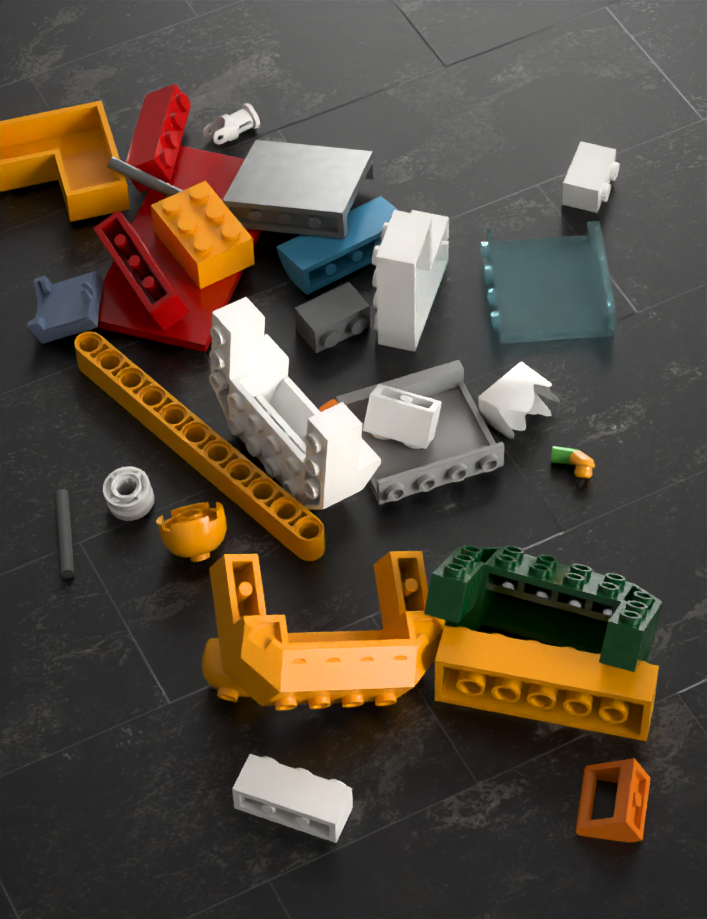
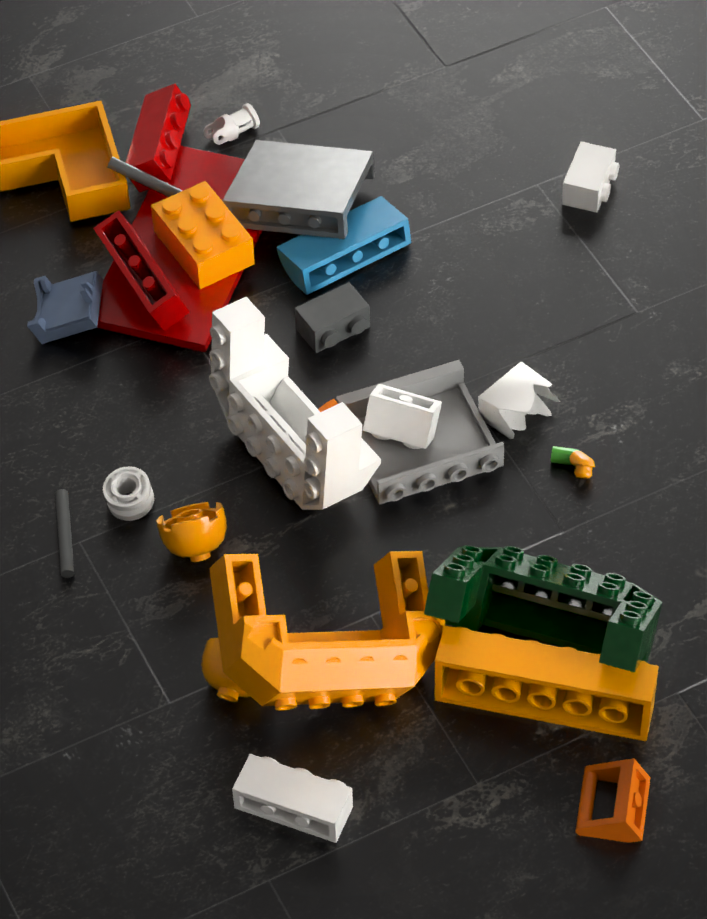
light orange beam [74,331,325,561] -> none
white piece [372,210,449,352] -> none
clear light blue panel [481,221,616,344] -> none

